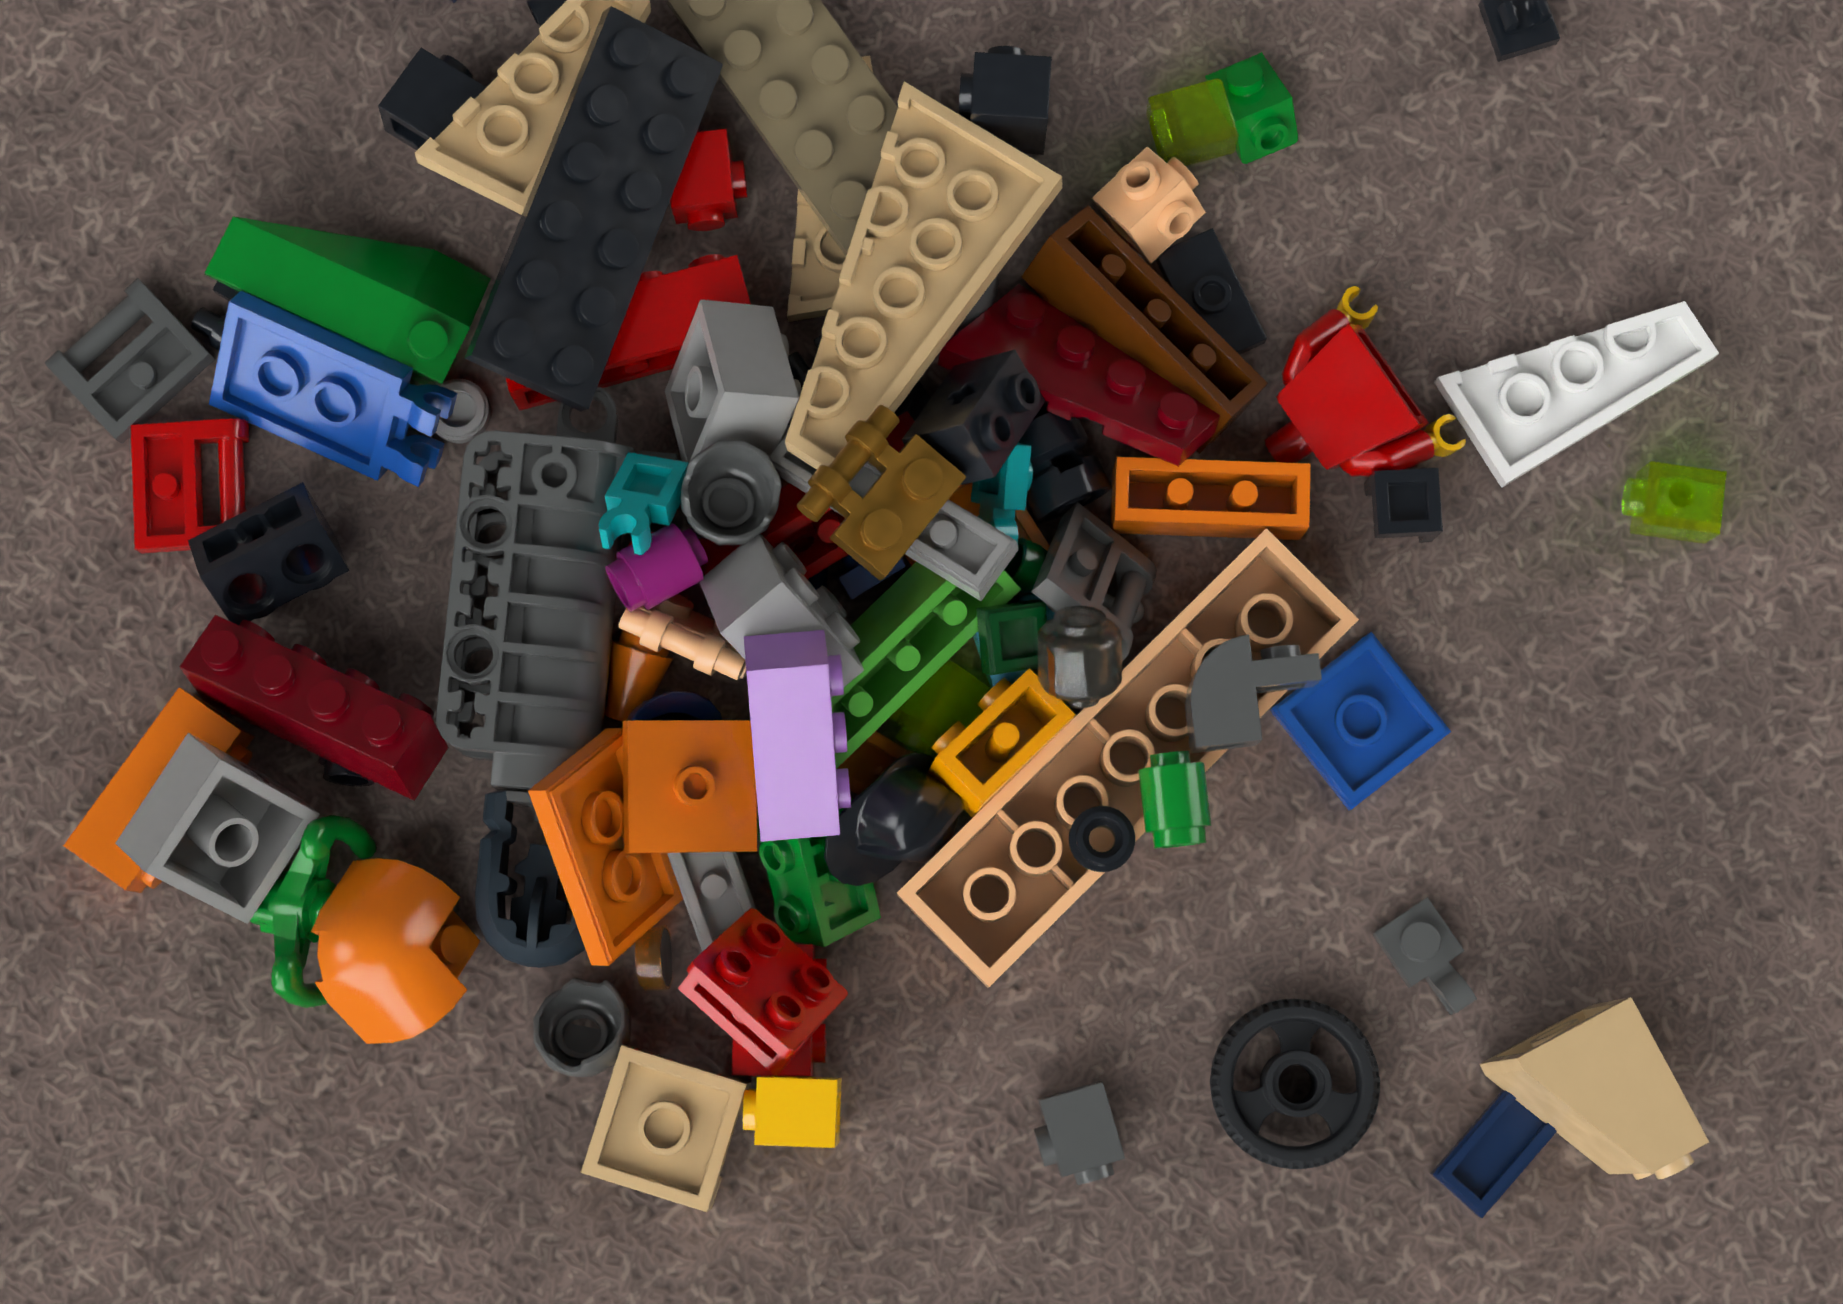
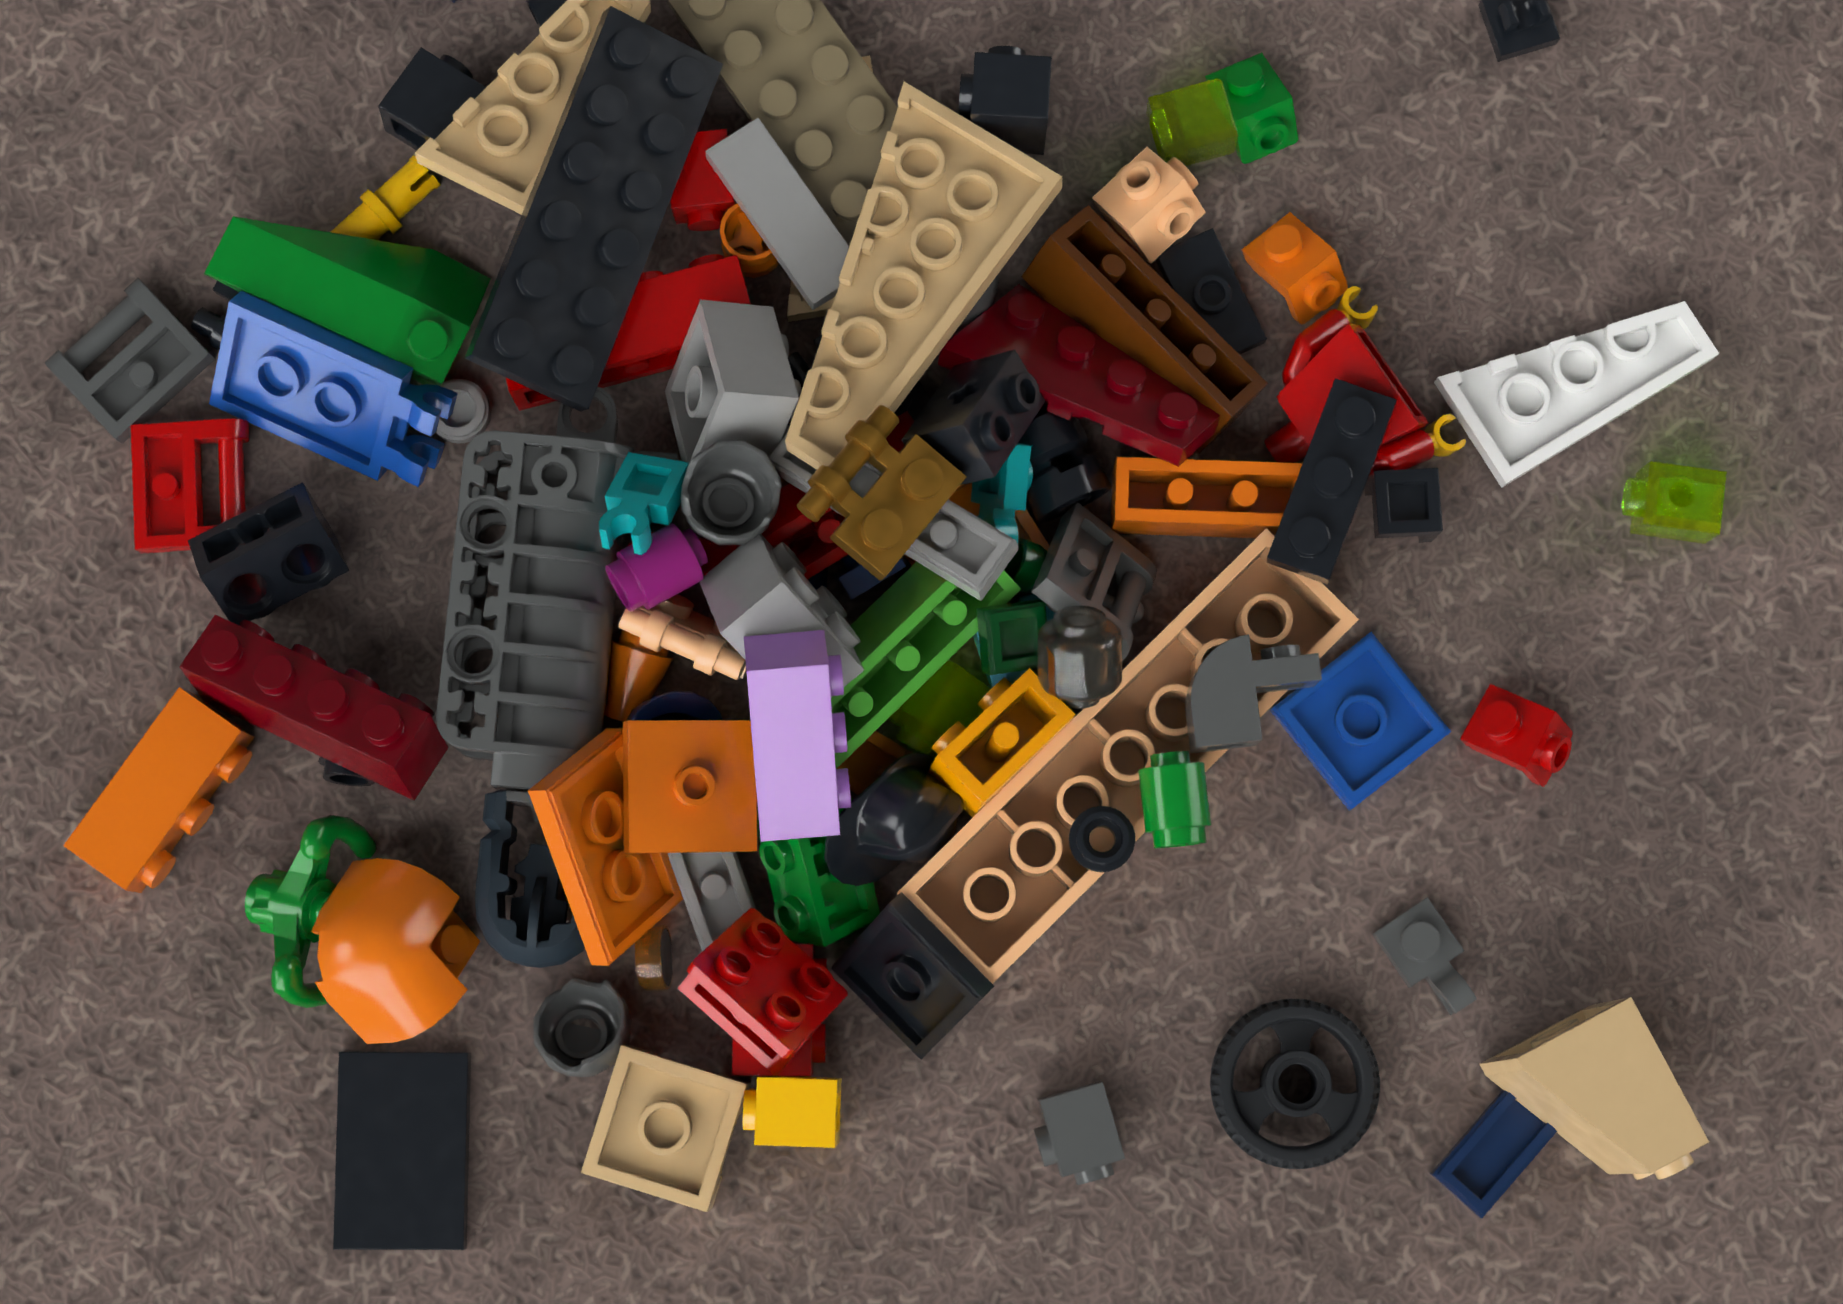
light grey brick [115,732,319,924] -> none
none -> yellow pin [330,155,441,240]
none -> black tile [333,1052,471,1250]
none -> light grey tile [706,118,849,310]
none -> orange wheel [720,203,779,278]
none -> black plate [831,892,994,1060]
none -> orange bracket [1242,212,1348,325]
none -> black plate [1267,378,1397,585]
none -> red bracket [1460,684,1573,787]

